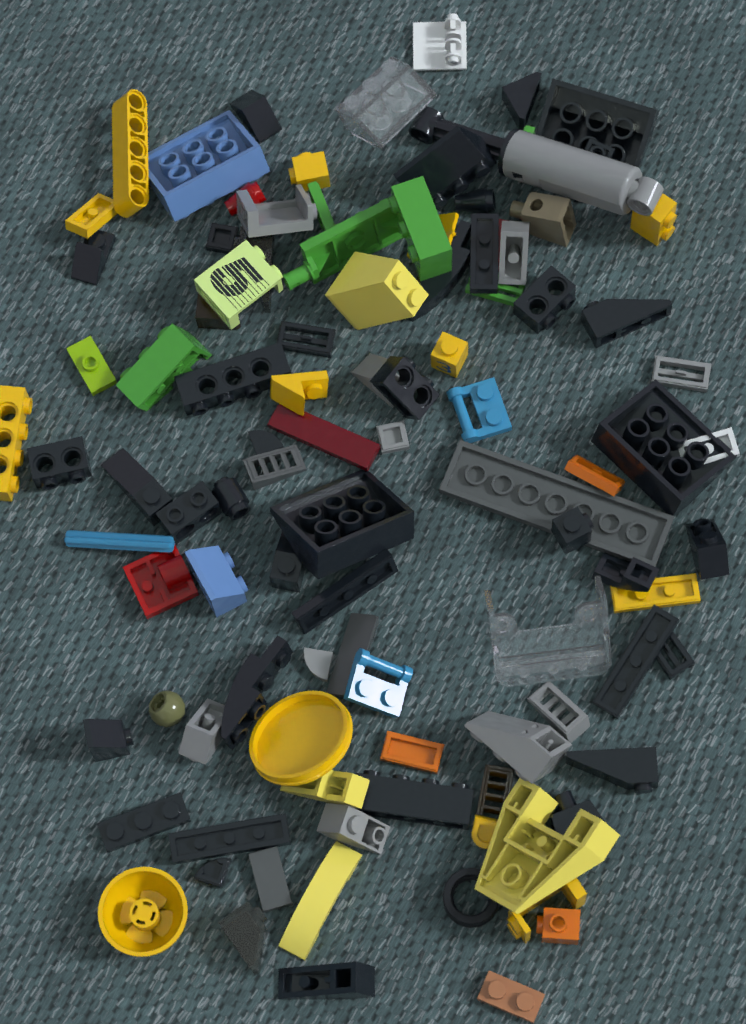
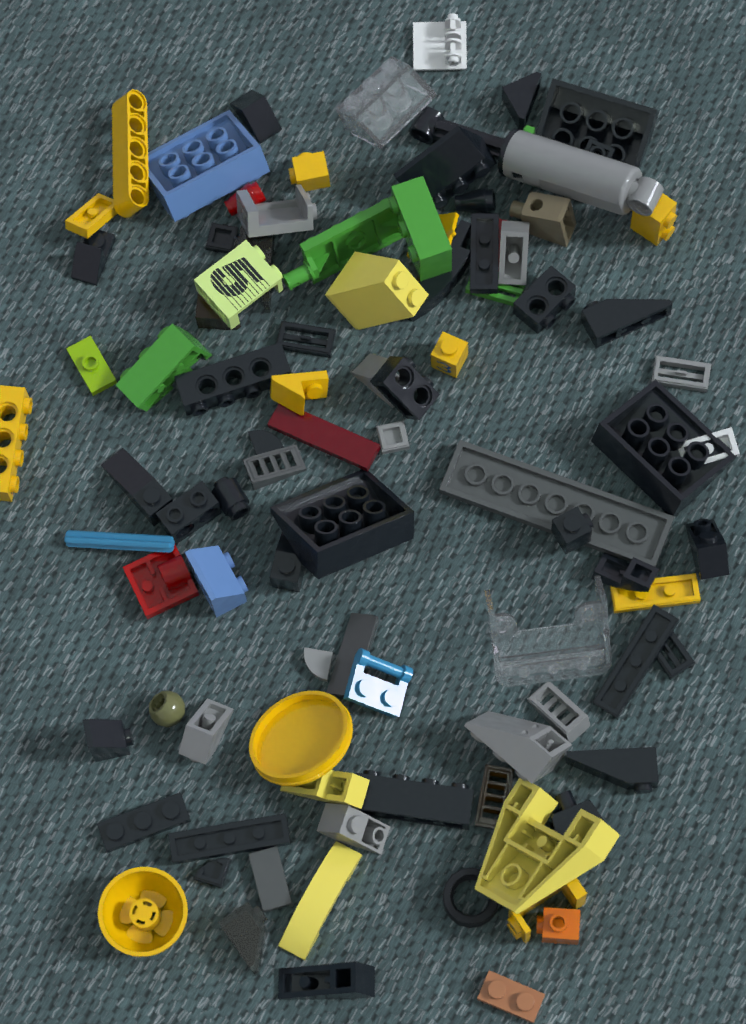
black brick [27,436,92,490] -> none
black slope [221,635,293,750] -> none
black tile [291,548,398,634] -> none
bright green tile [307,181,335,232] -> none
orange tile [380,731,444,774] -> none
dark azure plate [446,377,512,443] -> none
yellow tile [472,814,498,849] -> none
orange tile [564,455,625,496] -> none

